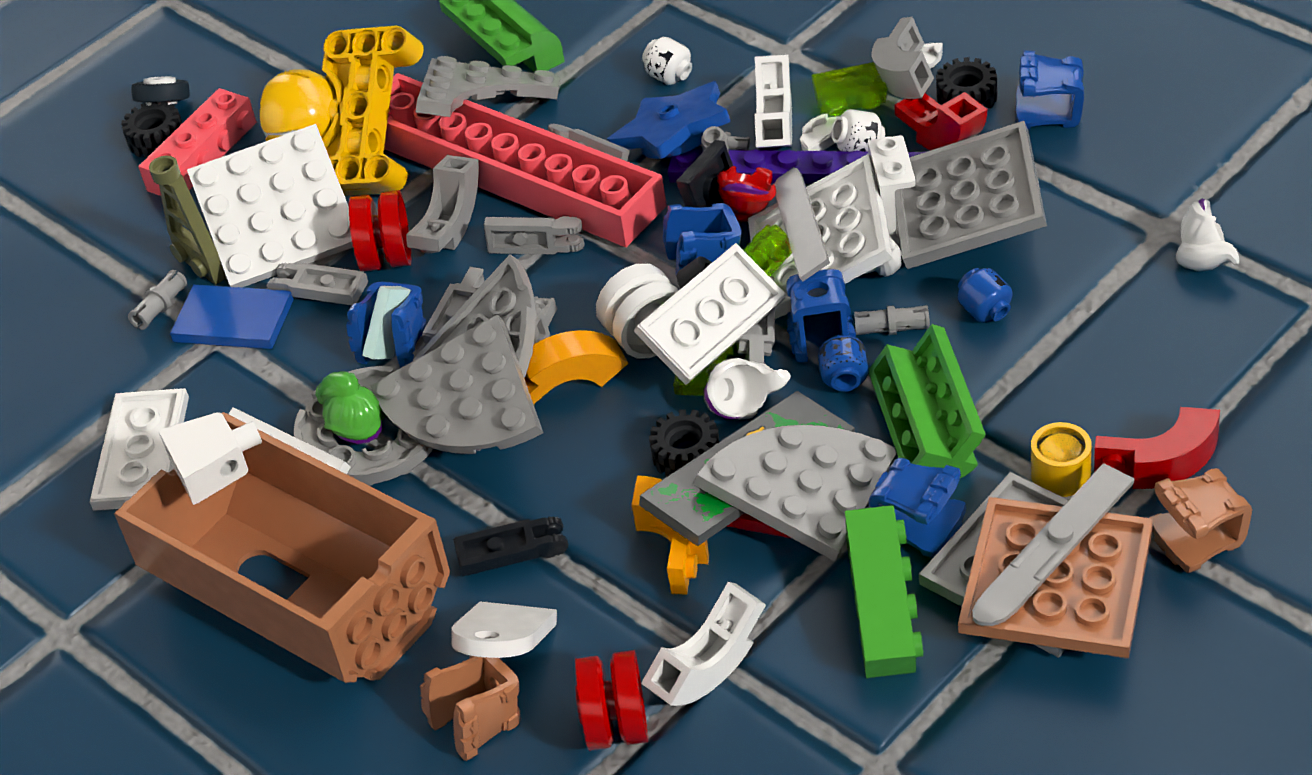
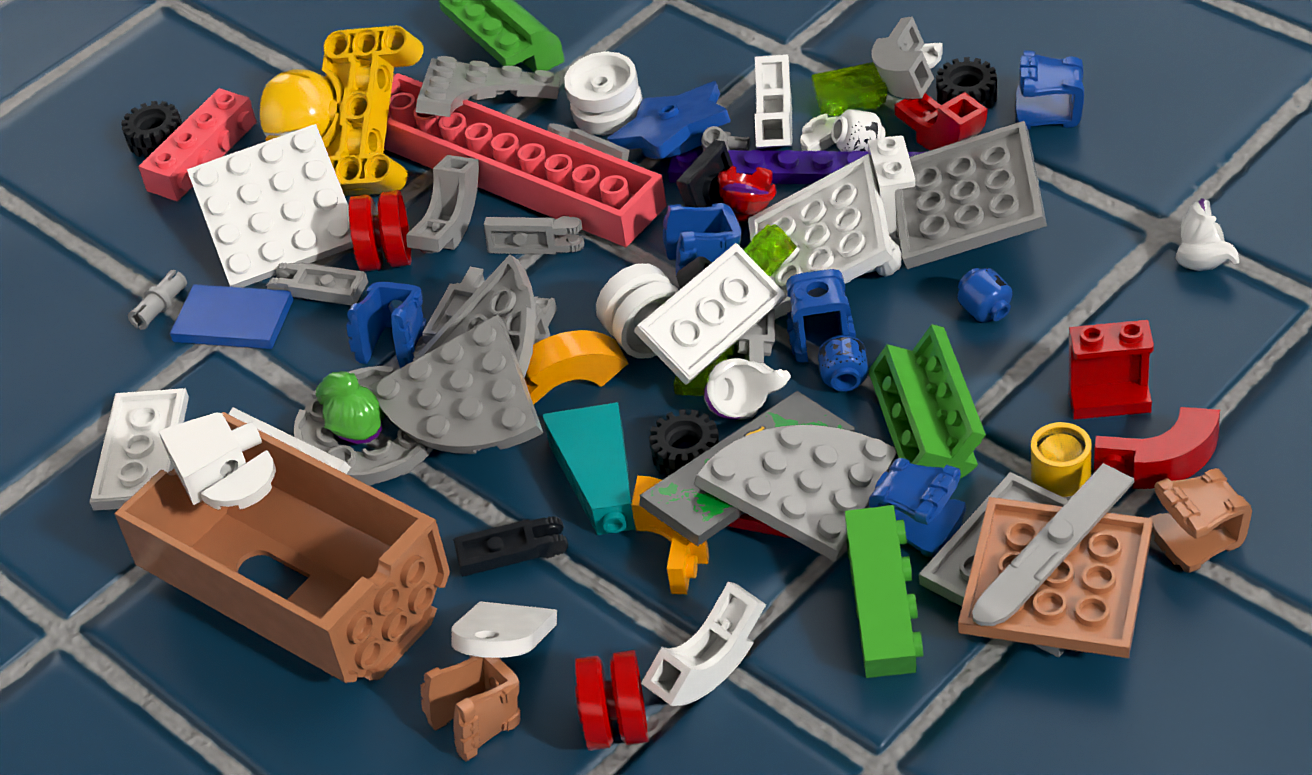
black wheel [131,77,190,105] -> none
olive plate [149,156,226,285] -> none
light aqua tile [363,286,410,359] -> none
white head [642,37,692,85] -> none
light grey piece [774,167,830,282] -> none
light grey pin [854,305,930,335] -> none
none -> white tile [201,450,276,510]
none -> teal slope [543,402,636,535]
none -> white wheel [564,51,643,135]
none -> red panel [1068,320,1154,420]

